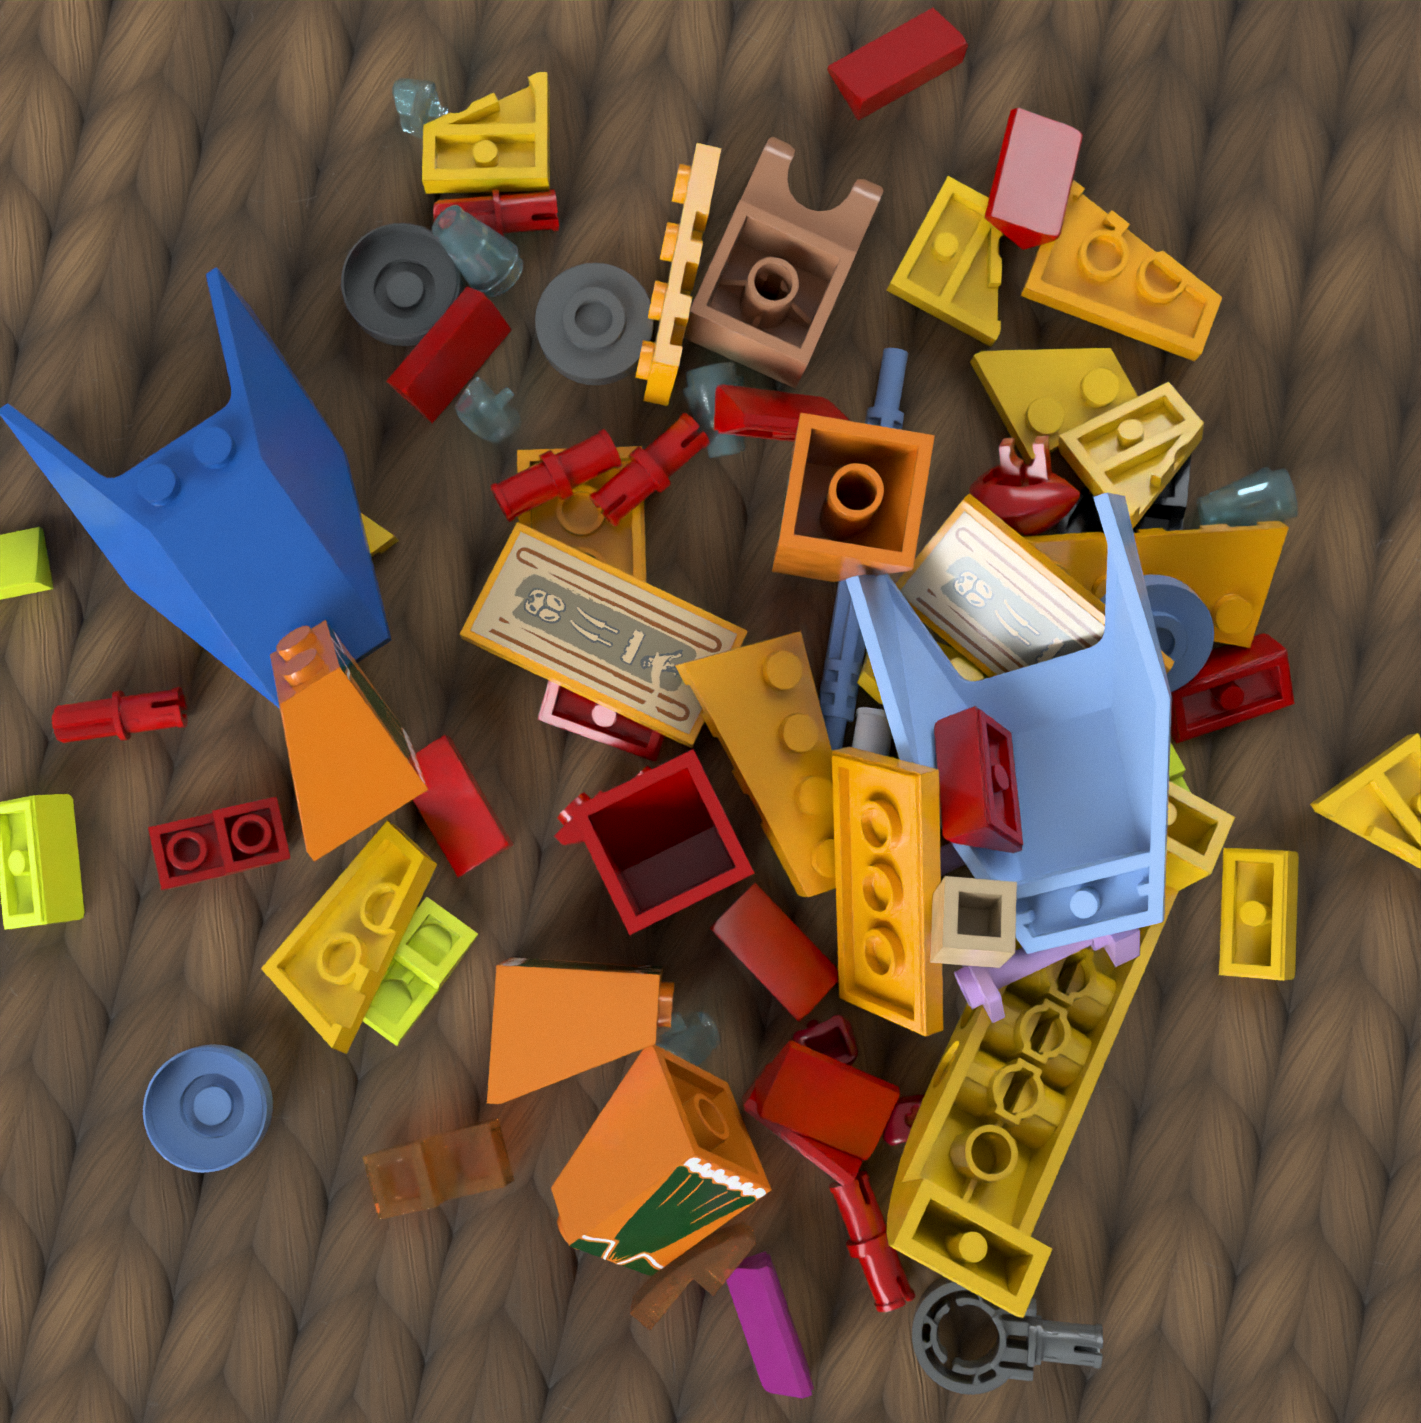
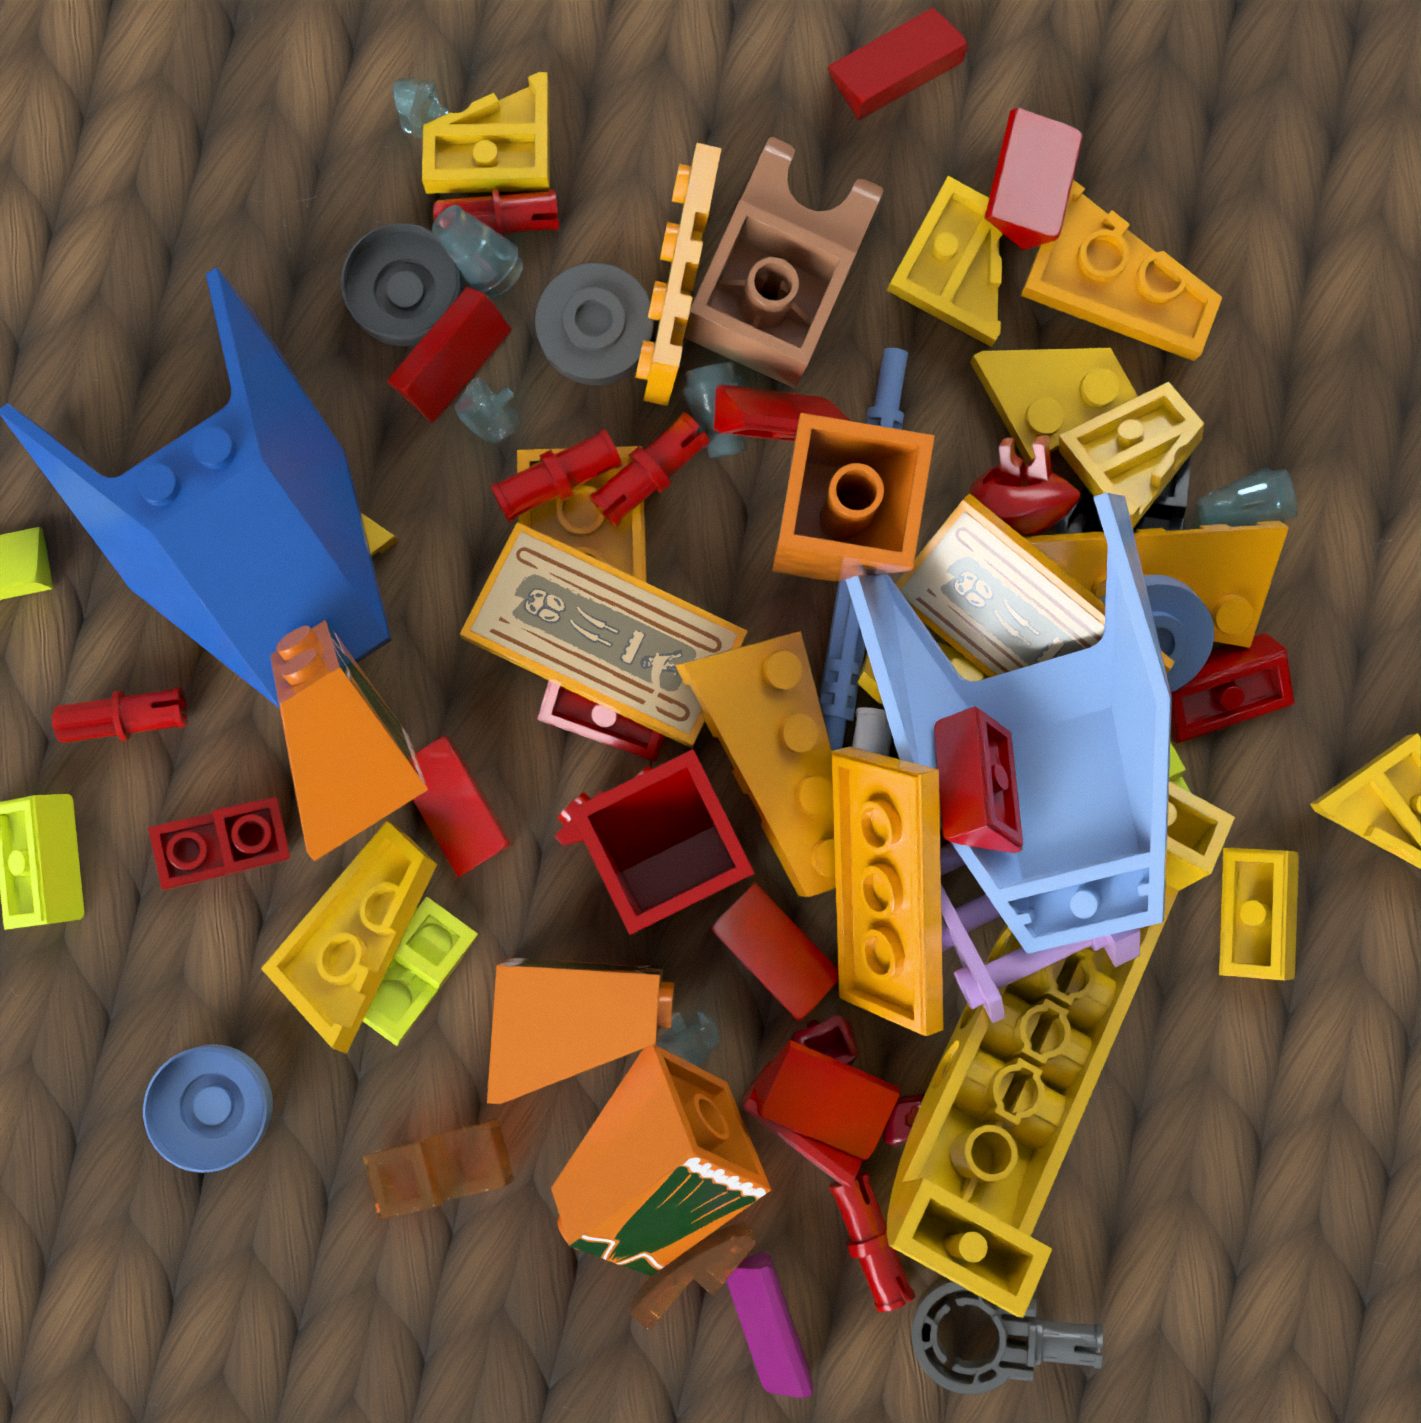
tan brick [930,876,1017,968] -> none

